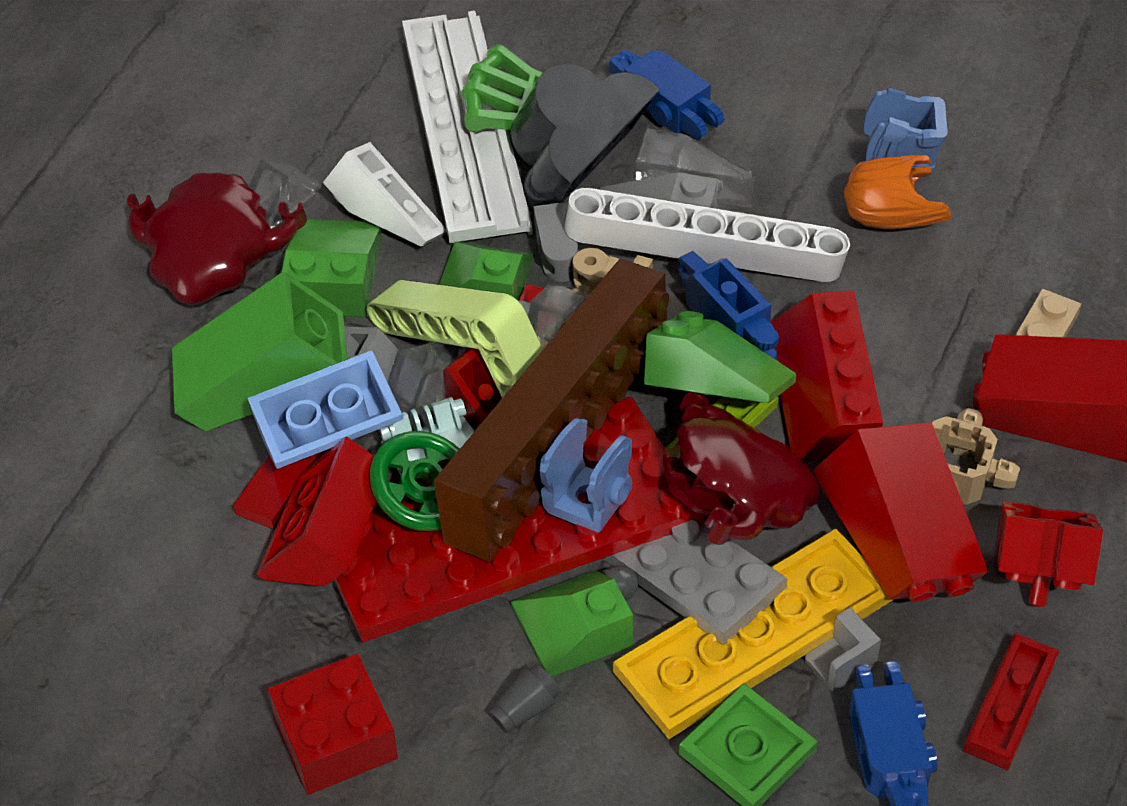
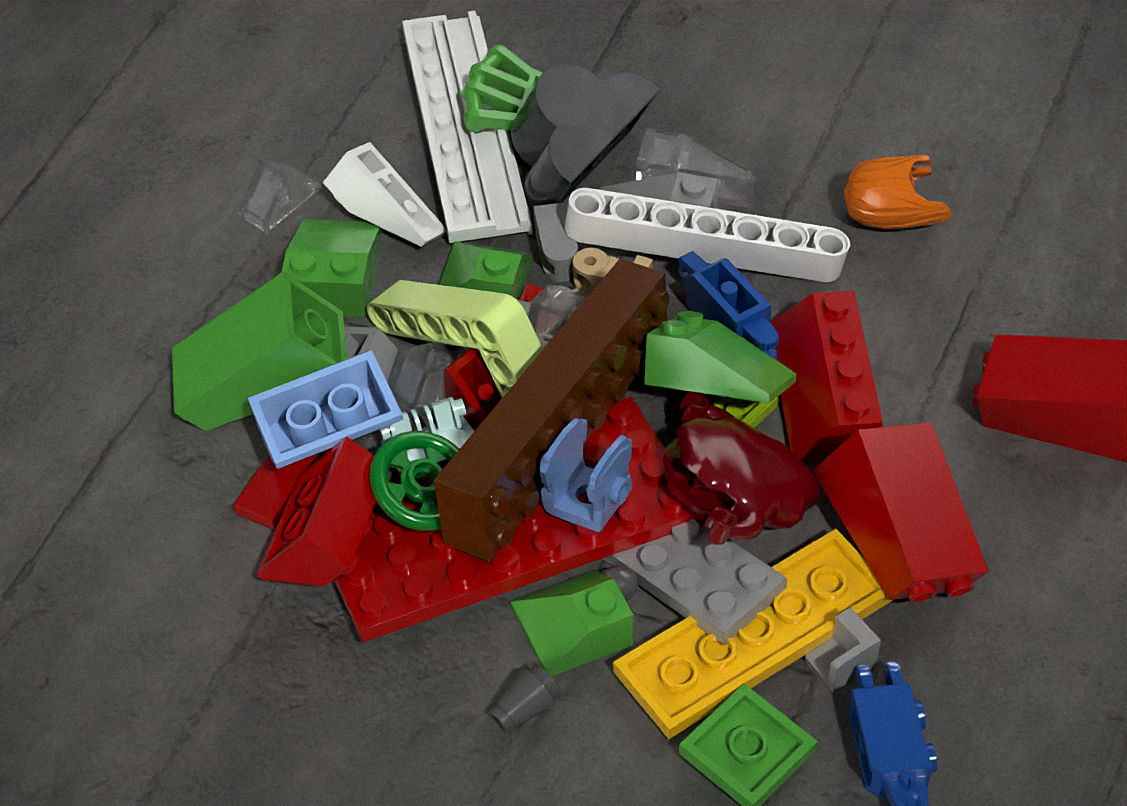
dark red piece [127,172,307,306] -> none
red brick [267,653,398,795] -> none
blue hinge [610,49,725,139] -> none
medium blue piece [864,88,948,175] -> none
tan piece [932,408,1020,505] -> none
red tile [963,633,1060,771] -> none
red brick [994,500,1103,607] -> none
tan plate [1016,289,1082,337] -> none

